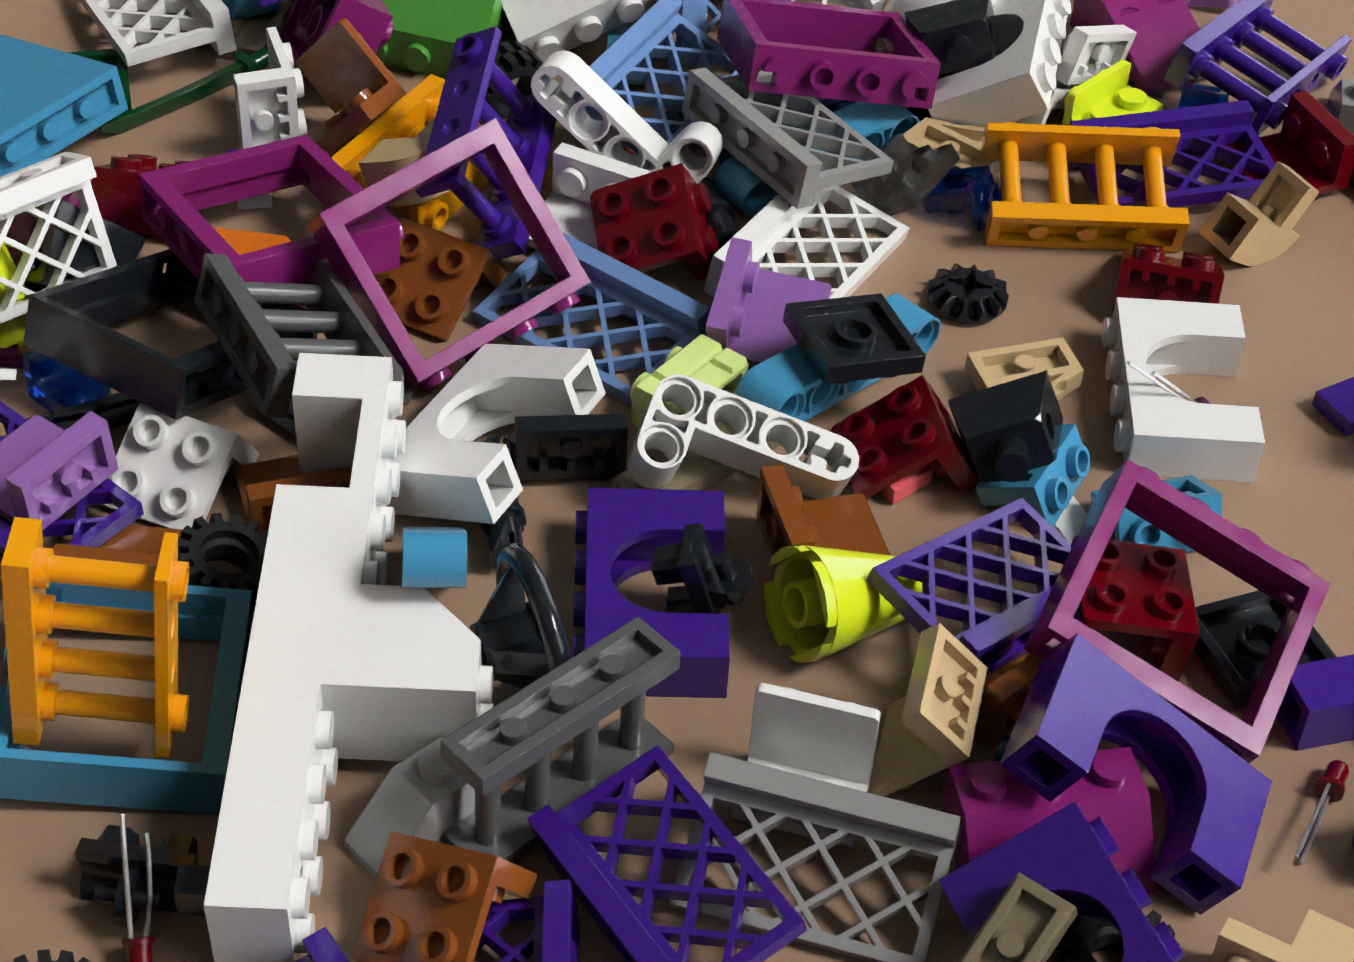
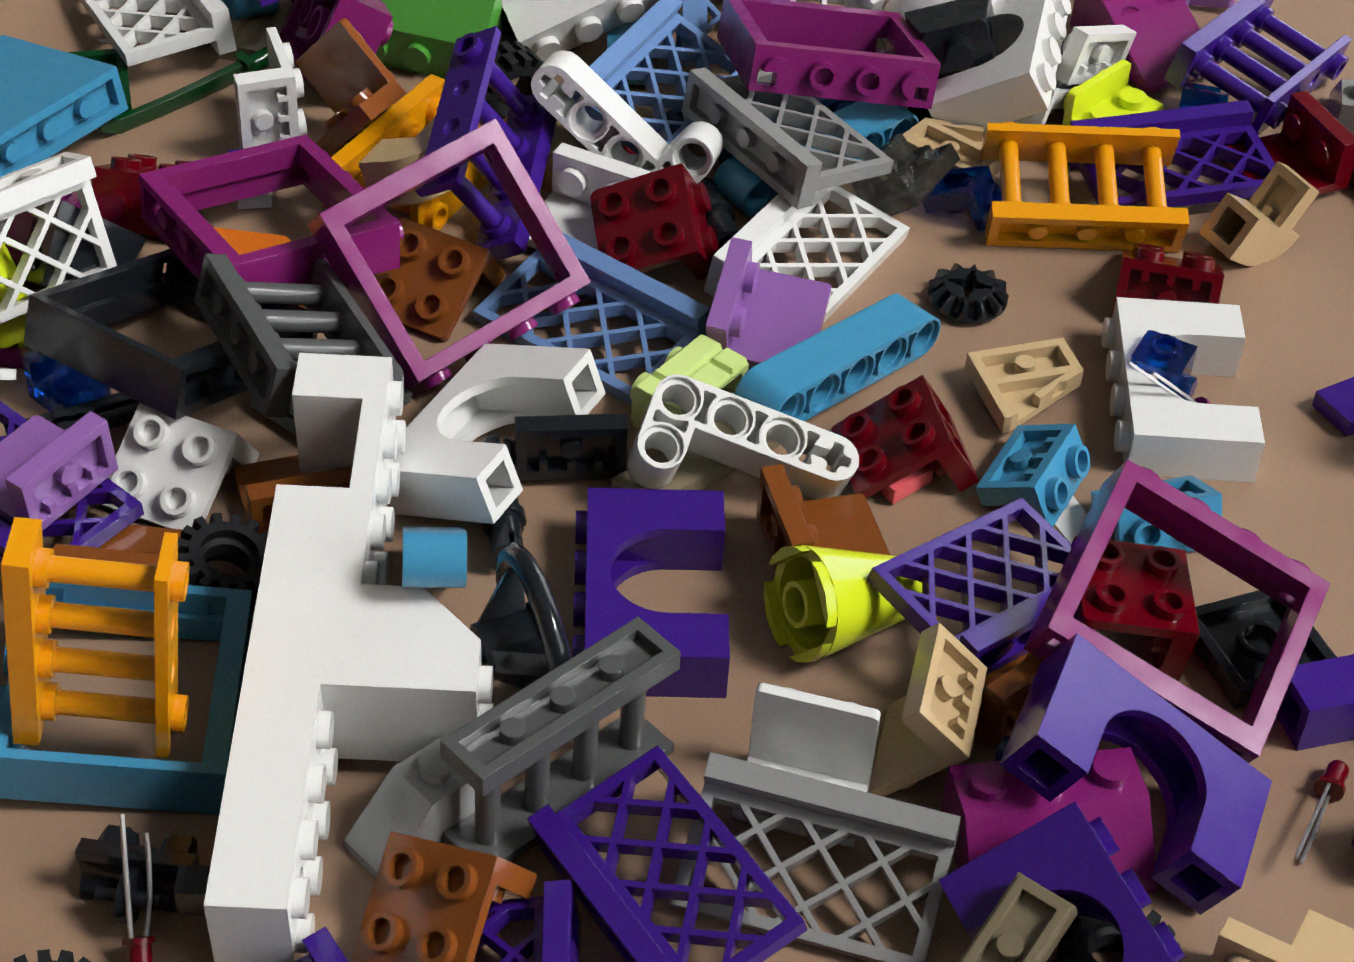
black hips [651,523,755,614] -> none
black plate [782,293,926,384] -> none
black torso [948,370,1063,483] -> none
none -> clear blue bracket [1130,330,1198,400]

